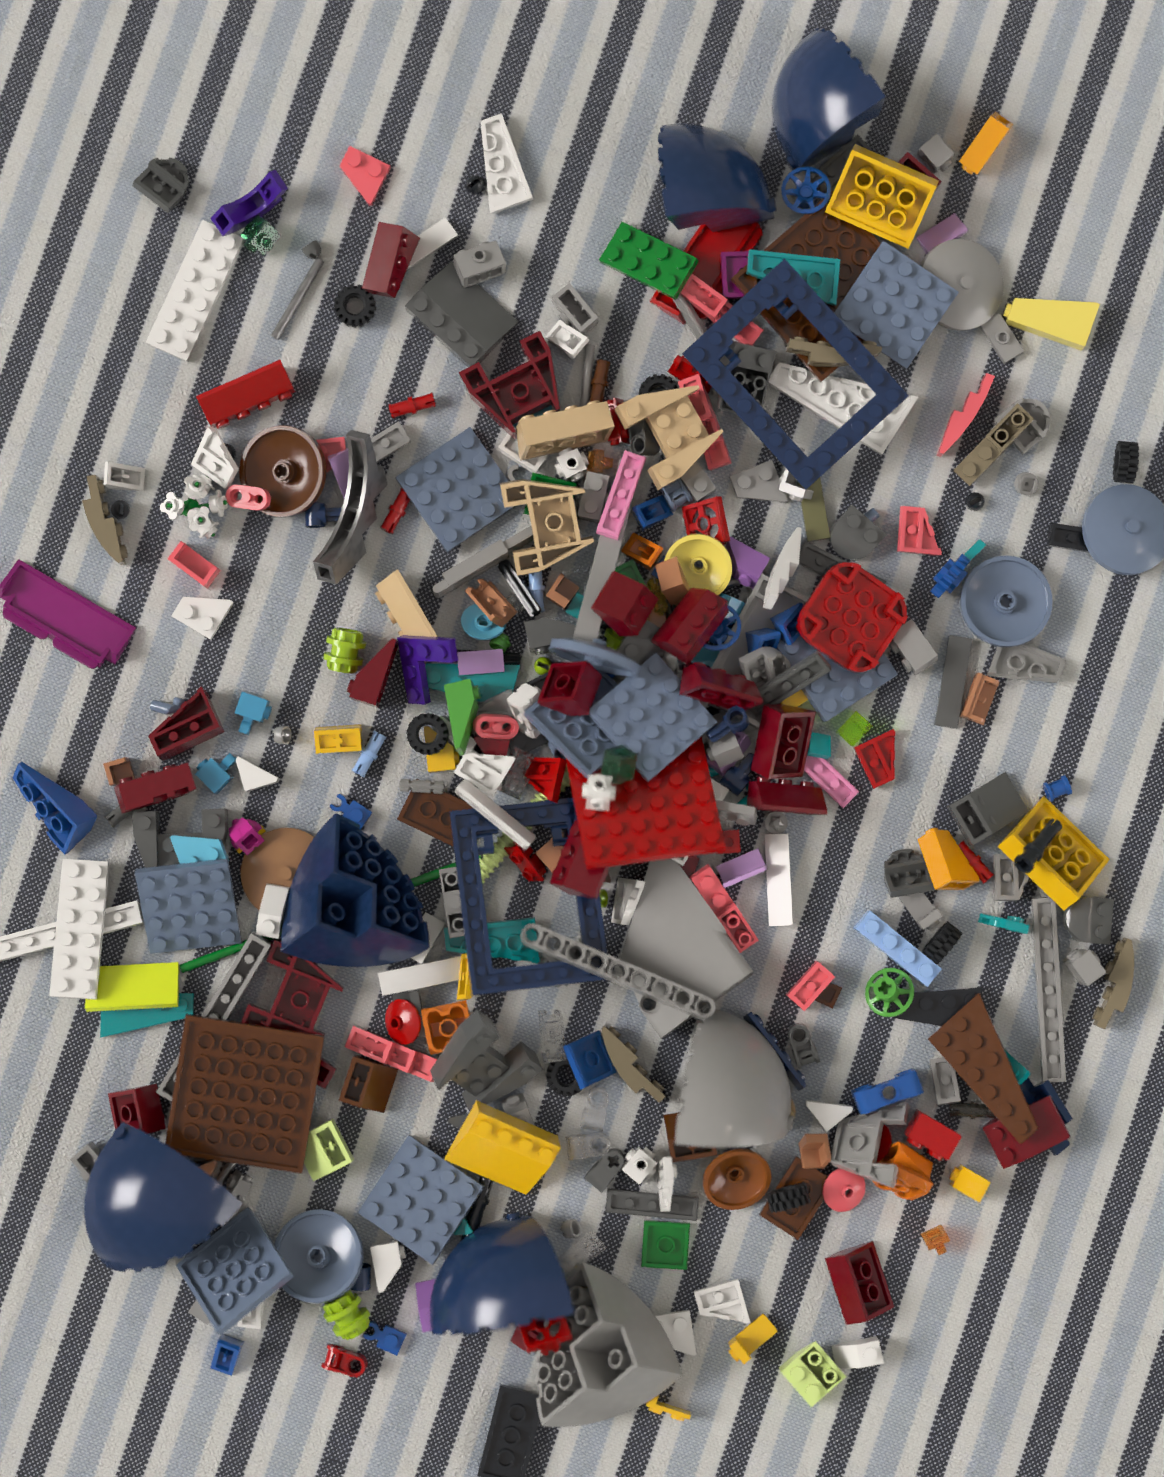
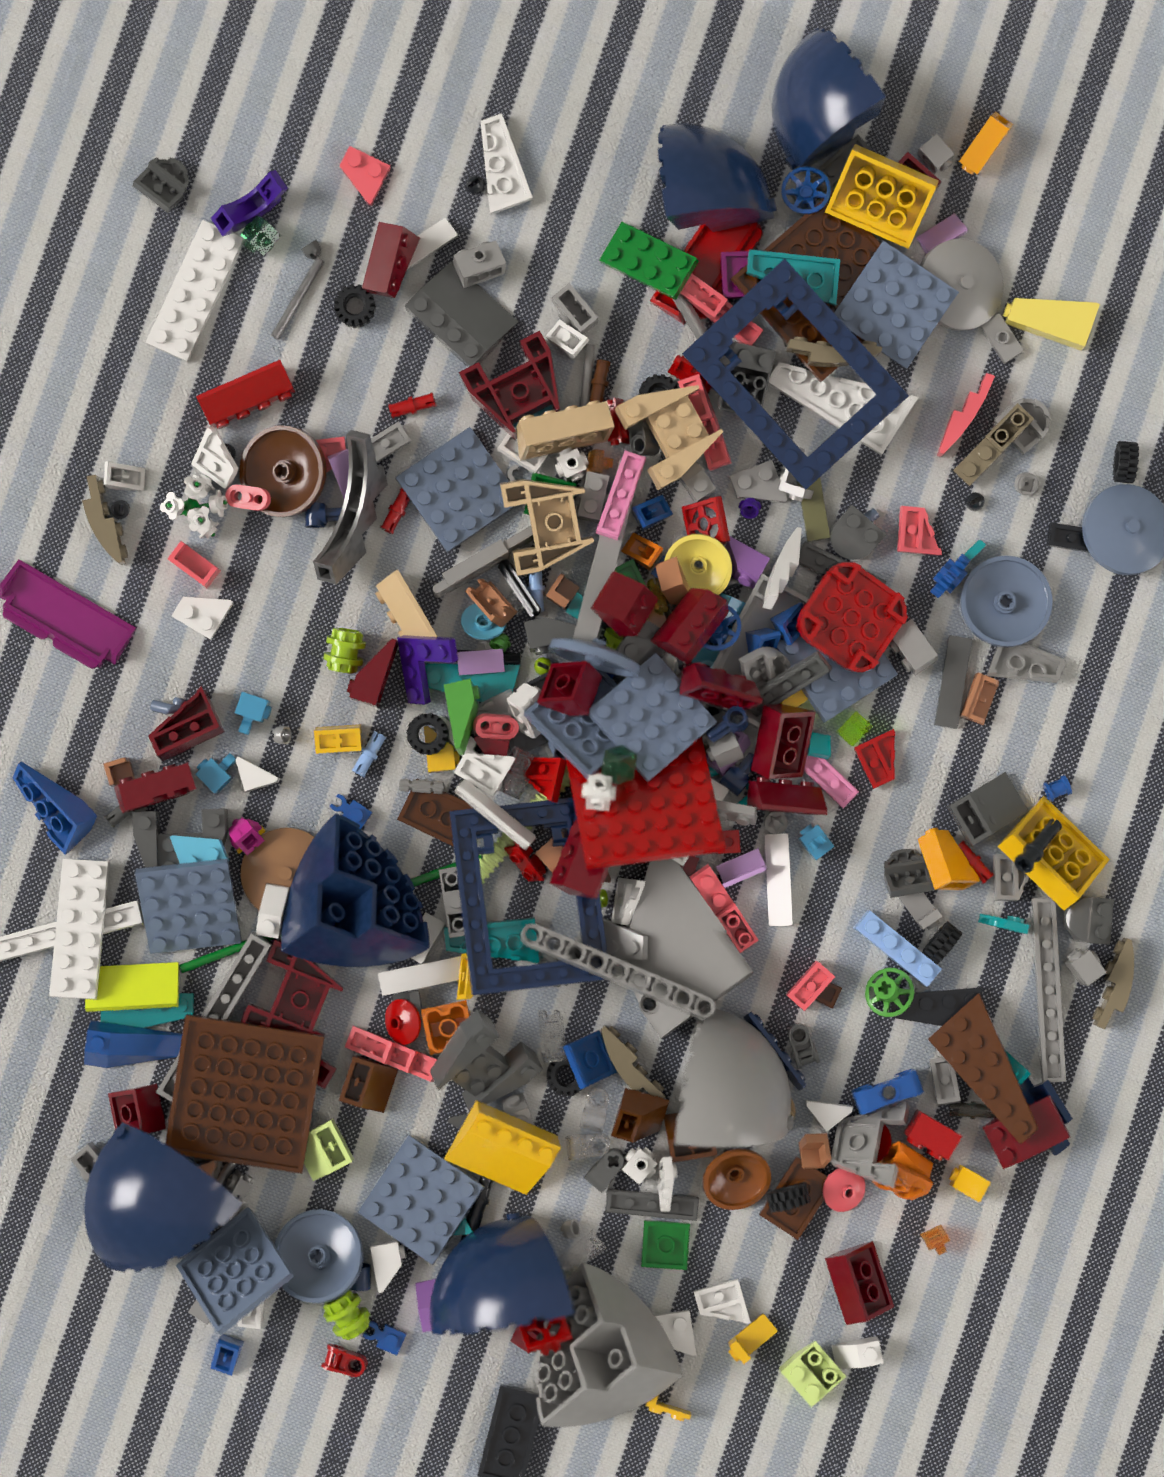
sand blue piece [661,478,693,512] -> none
none -> blue wedge [84,1020,182,1068]
none -> light grey wing [603,919,648,959]
none -> reddish brown slope [611,1088,670,1142]
none -> dark purple plate [739,497,761,519]
none -> dark azure brick [798,824,834,860]

